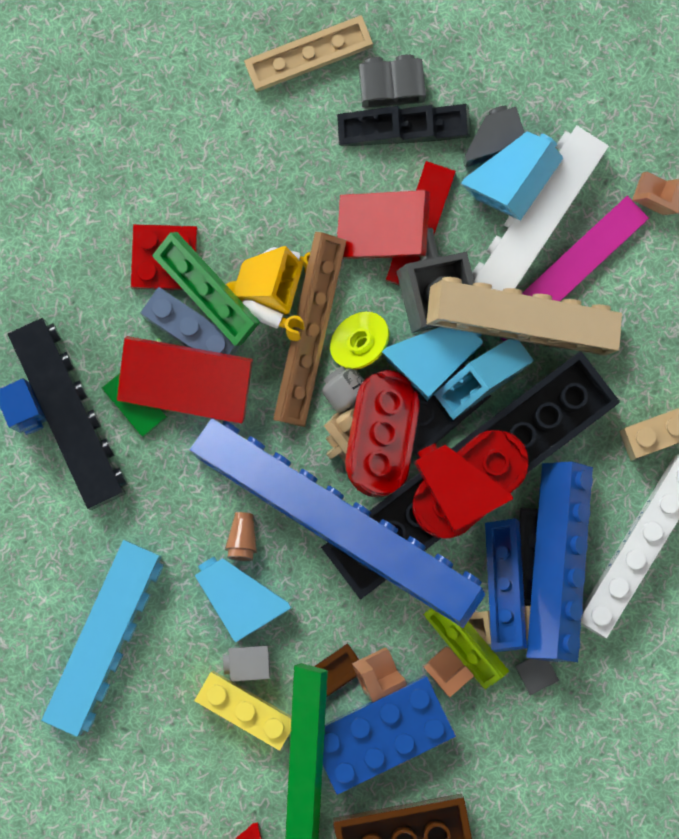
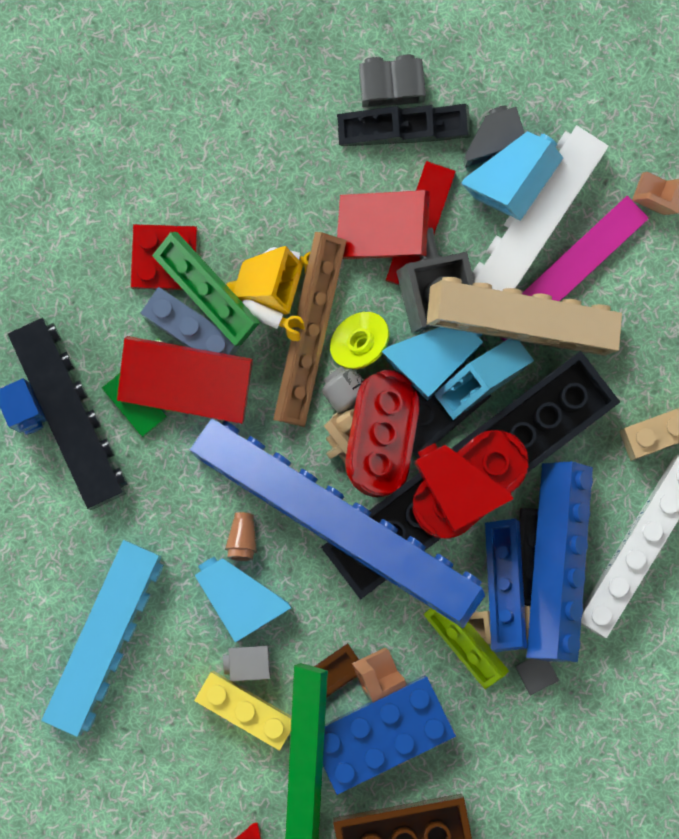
tan plate [244,15,373,92] -> none
nougat panel [423,646,474,698] -> none

